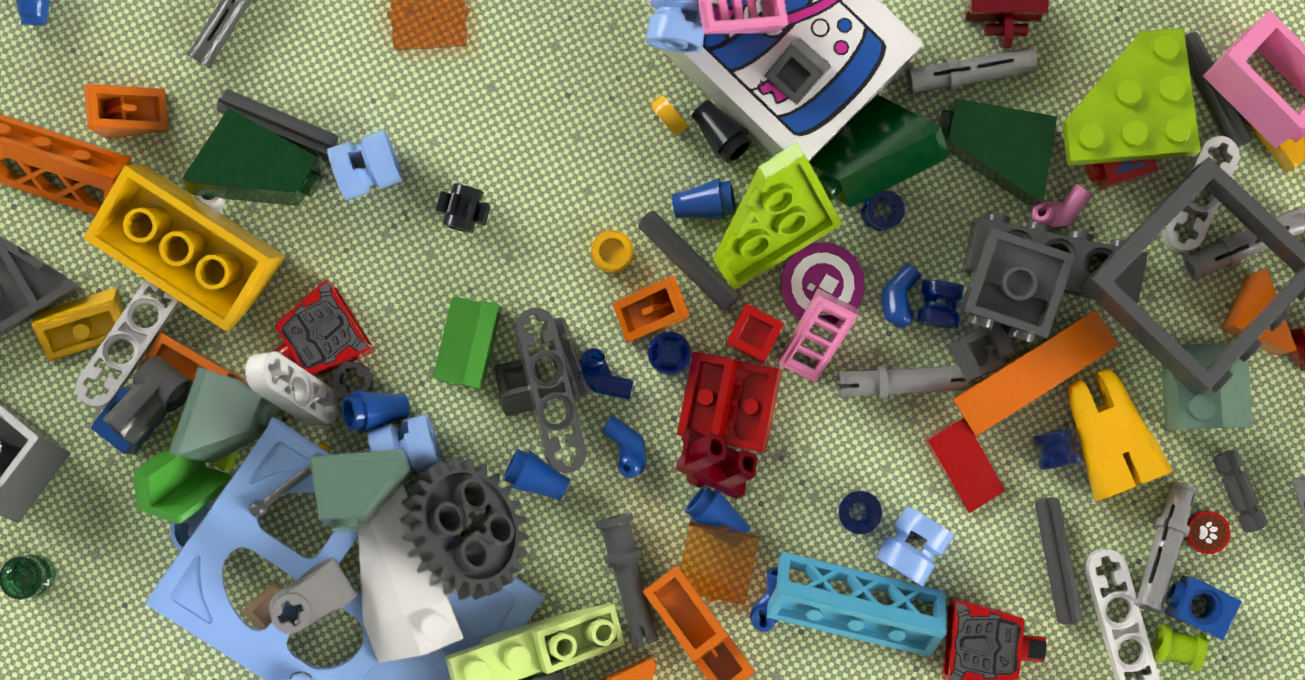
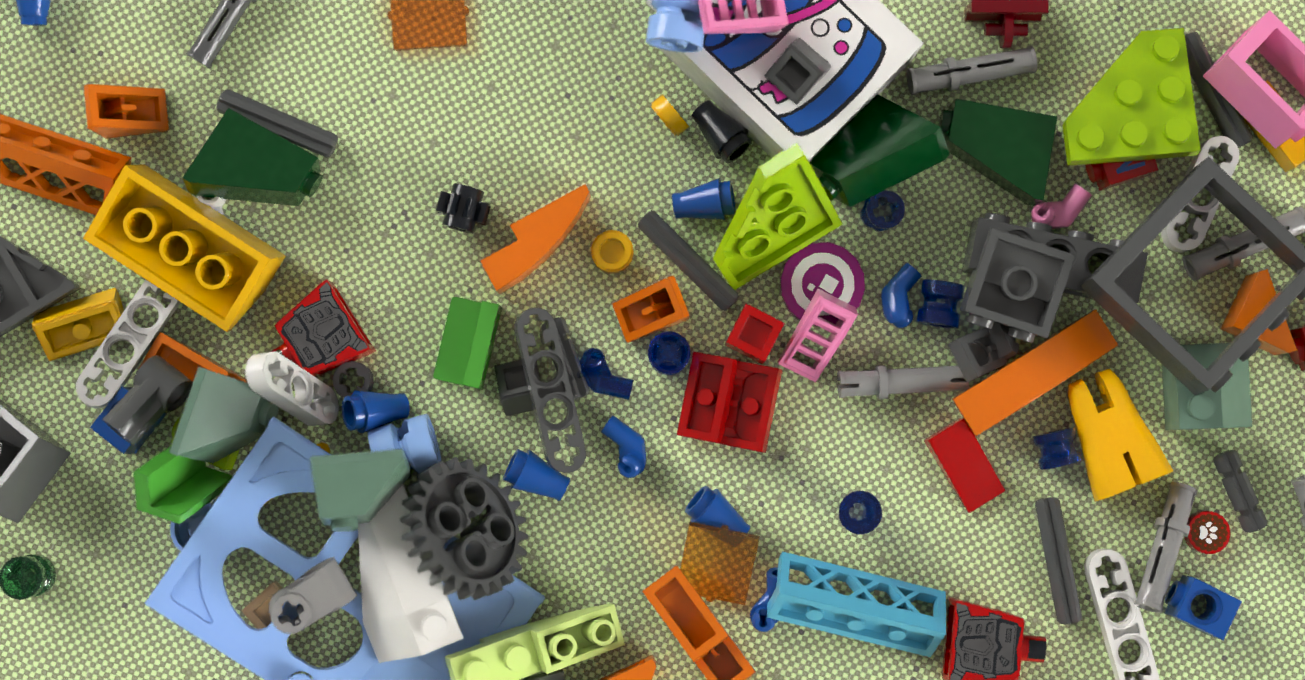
dark grey hinge [249,453,323,517] -> none
light blue wheel [327,129,403,201] -> none
dark grey pin [595,512,659,647] -> none
dark red hips [676,428,758,499] -> none
light blue wheel [875,506,954,587] -> none
lime bush [1152,624,1208,672] -> none
none -> orange slope [480,184,591,294]

